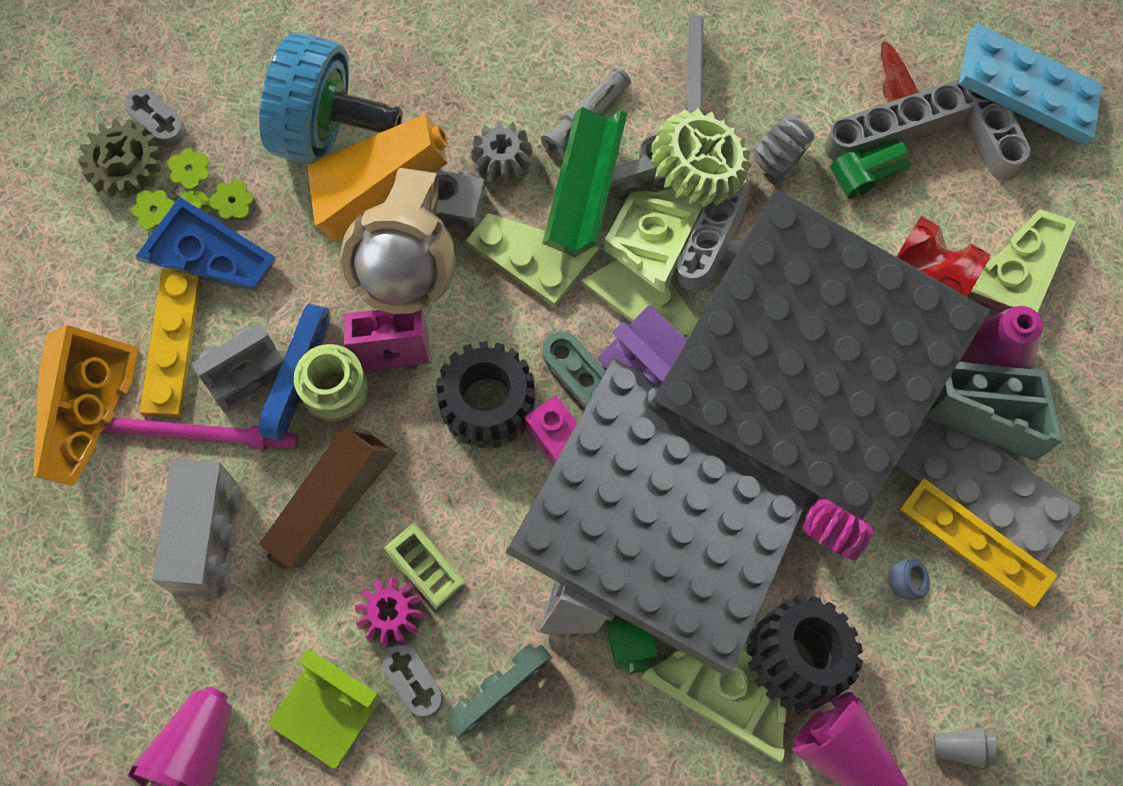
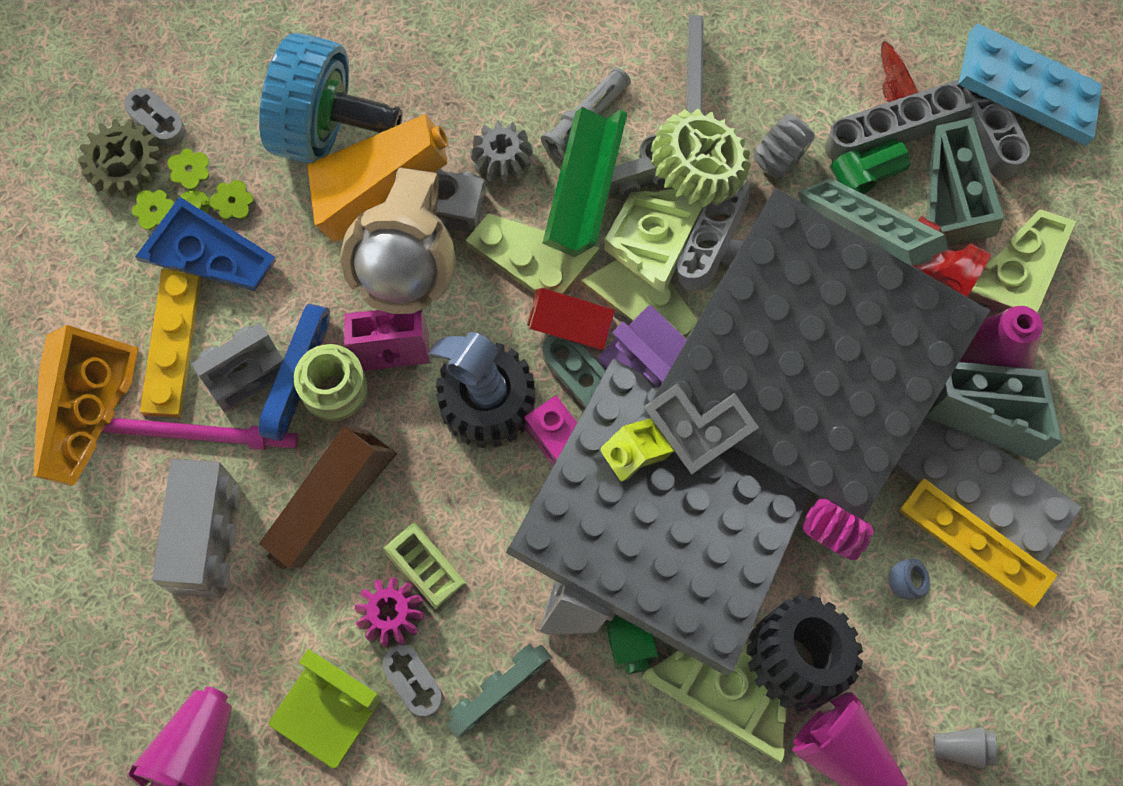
none -> sand blue piece [427,332,507,411]
none -> red hinge [527,288,615,350]
none -> neon yellow bracket [601,418,674,481]
none -> light grey plate [644,383,759,474]
none -> sand green plate [798,178,948,266]
none -> sand green wedge [926,118,1004,247]

